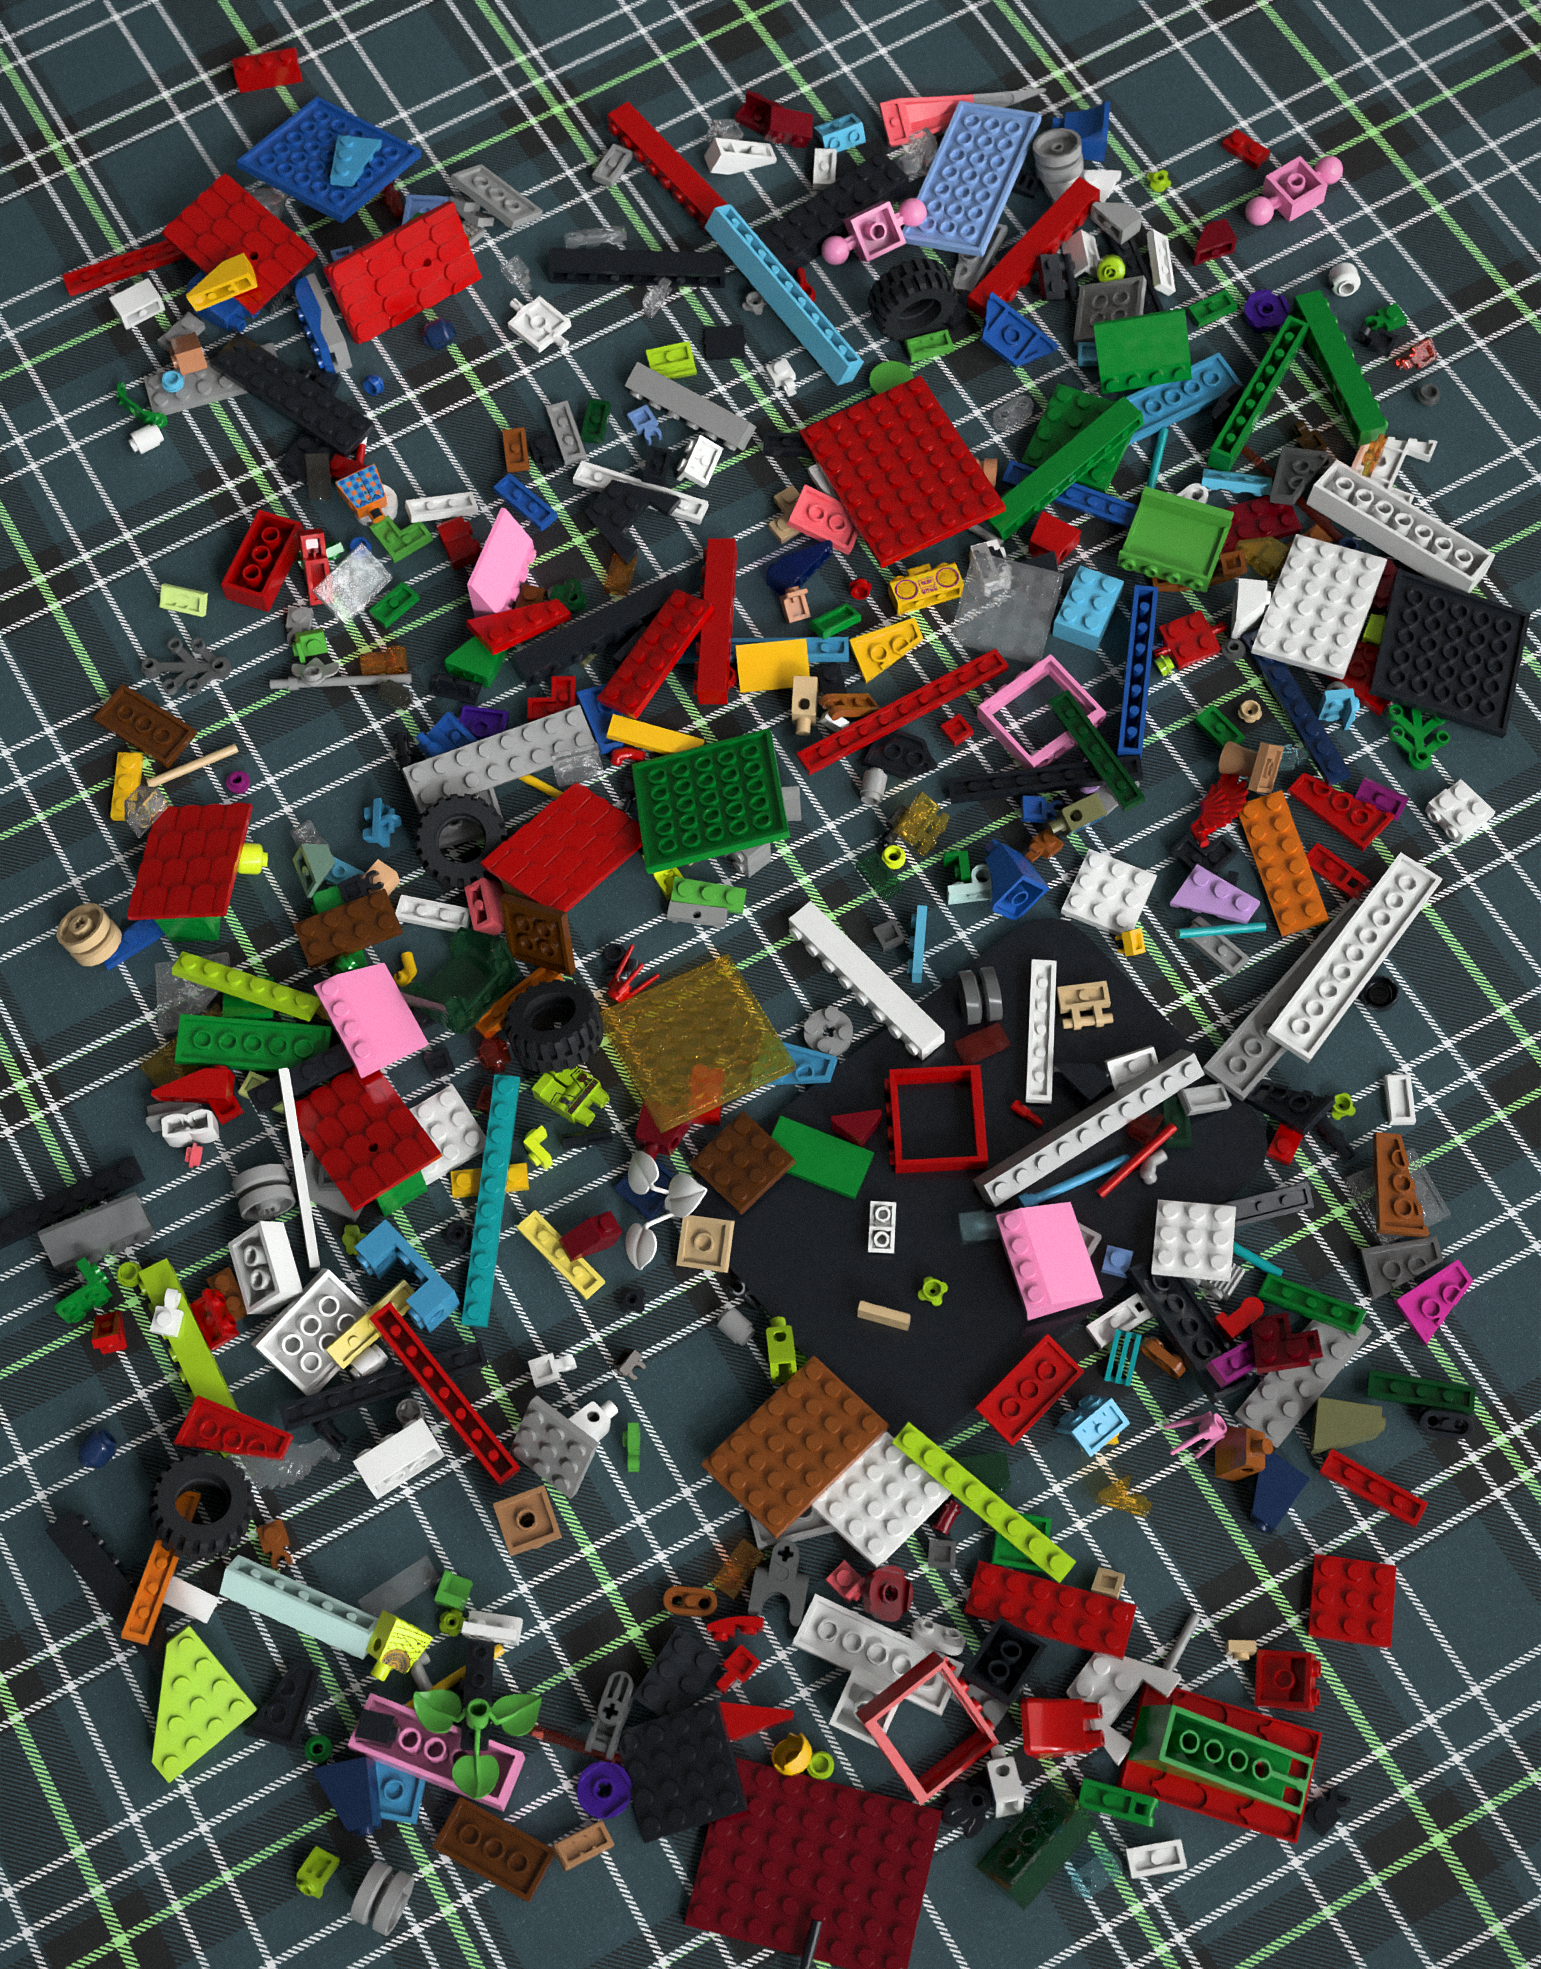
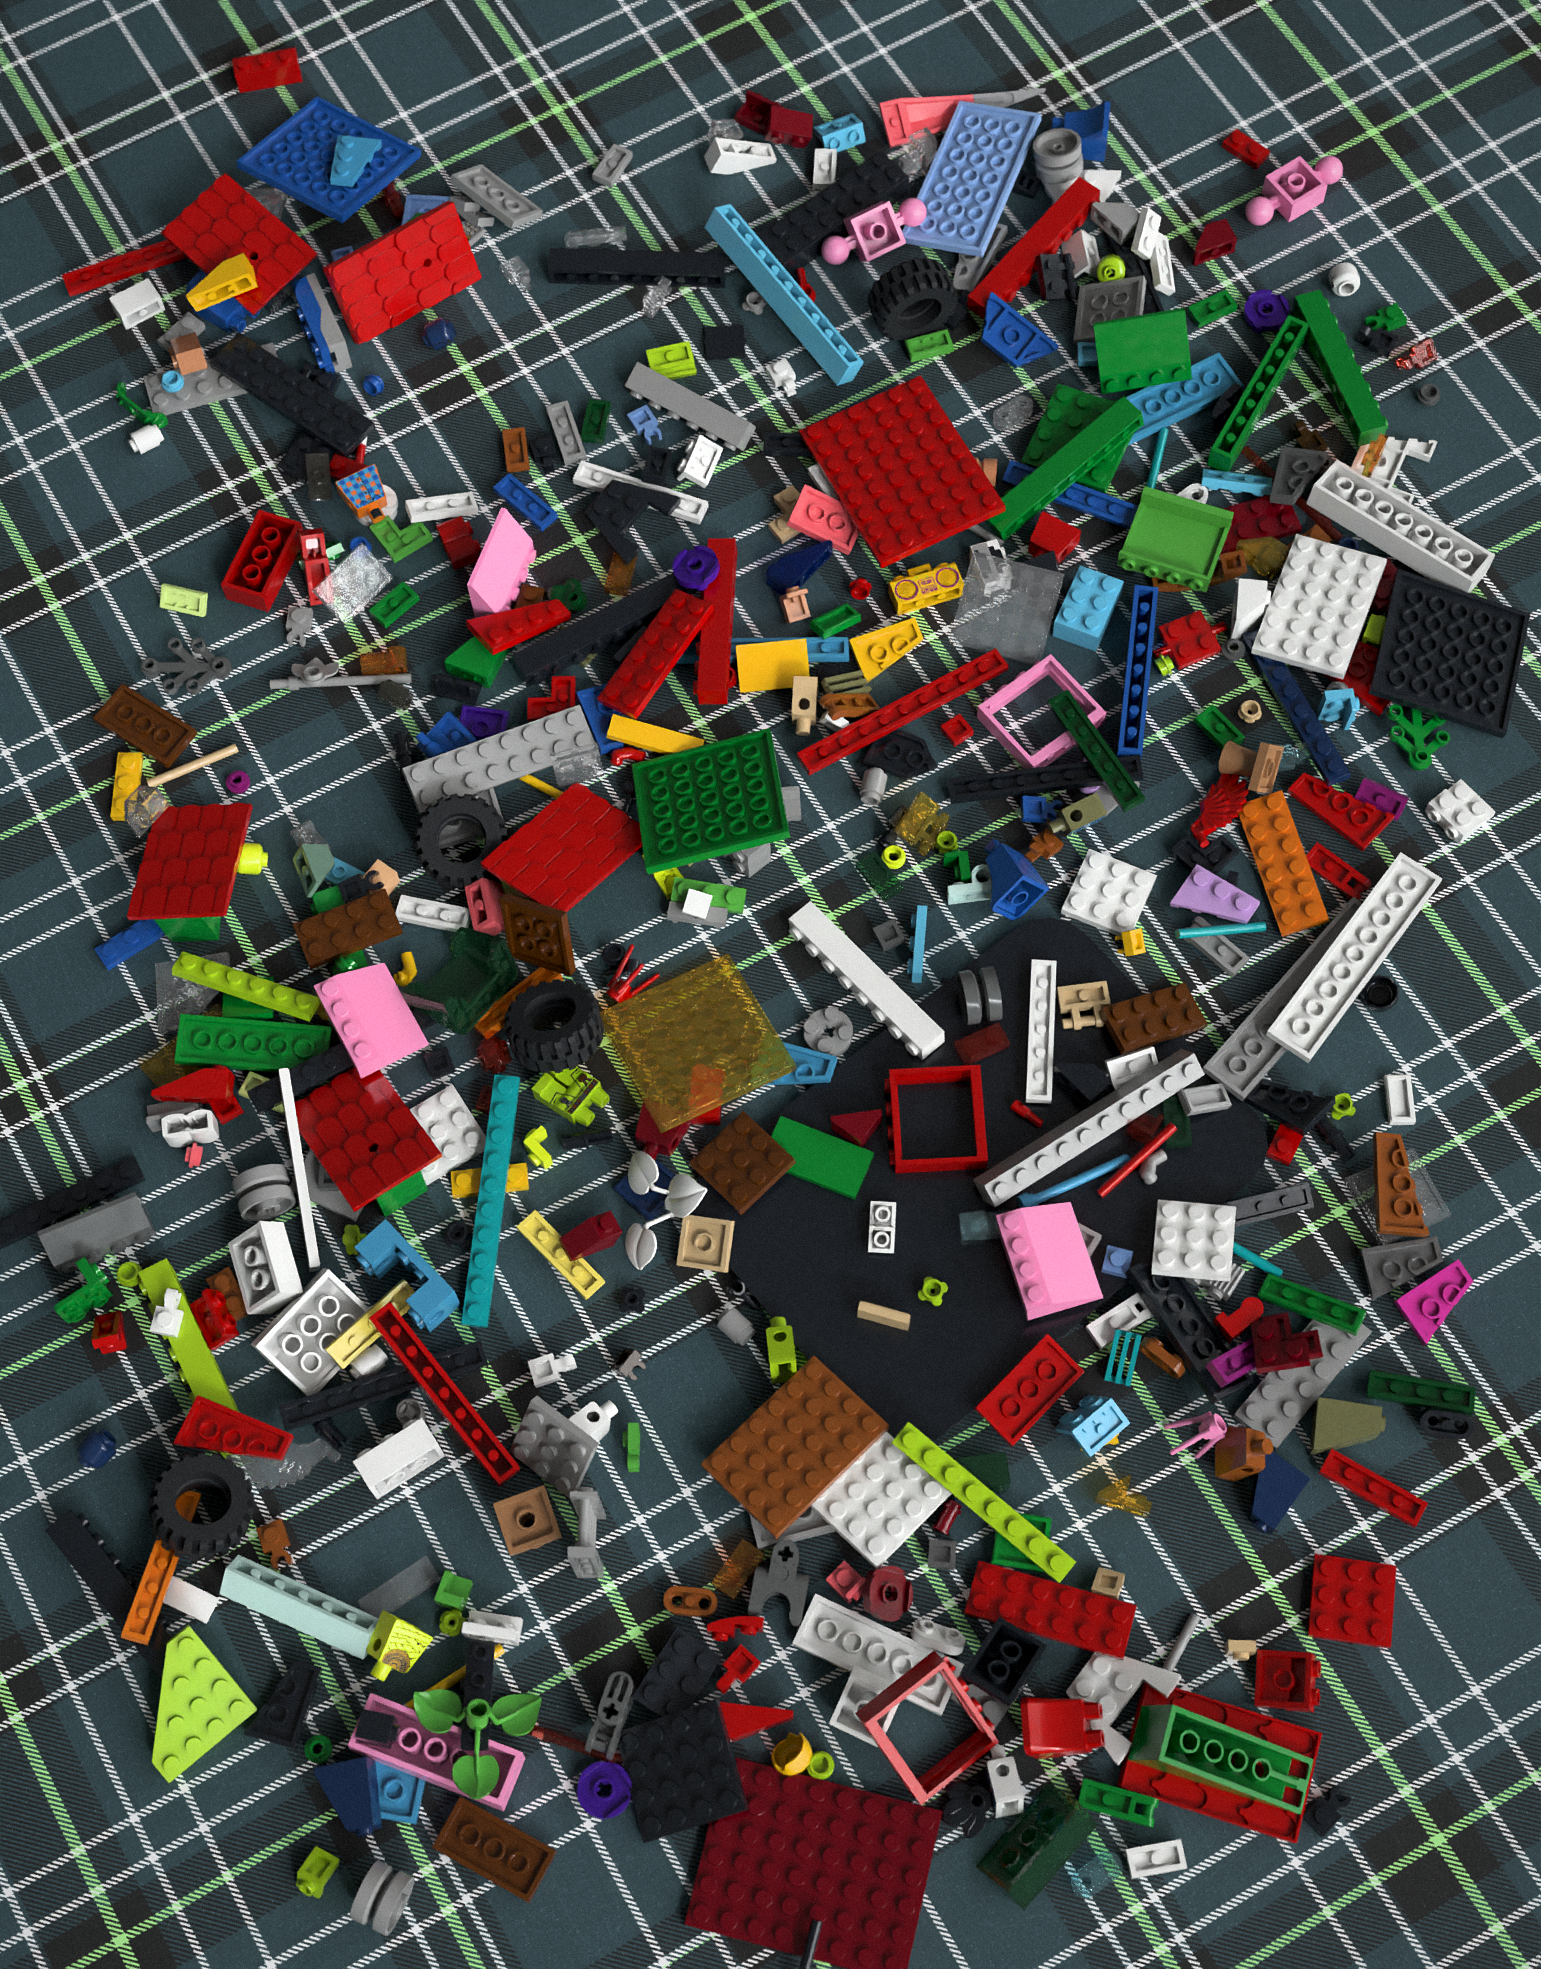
tan wheel [56,903,122,966] -> none
bright green bracket [292,628,328,664] -> none
dark azure hips [363,798,402,848] -> none
light grey arm [411,1650,433,1692] -> none
white plate [508,296,571,353] -> none
medium nougat plate [552,1820,615,1872] -> none
red brick [607,102,728,231] -> none
bright green tile [869,361,914,395] -> none
lime plate [1147,170,1171,192] -> none
none -> light grey fence [567,1487,606,1578]
none -> dark purple plate [672,546,720,591]
none -> white tile [682,889,712,920]
none -> olive tile [821,670,872,694]
none -> lime plate [934,831,958,854]
none -> reddish brown plate [1099,982,1208,1055]
none -> white plate [1131,208,1161,260]

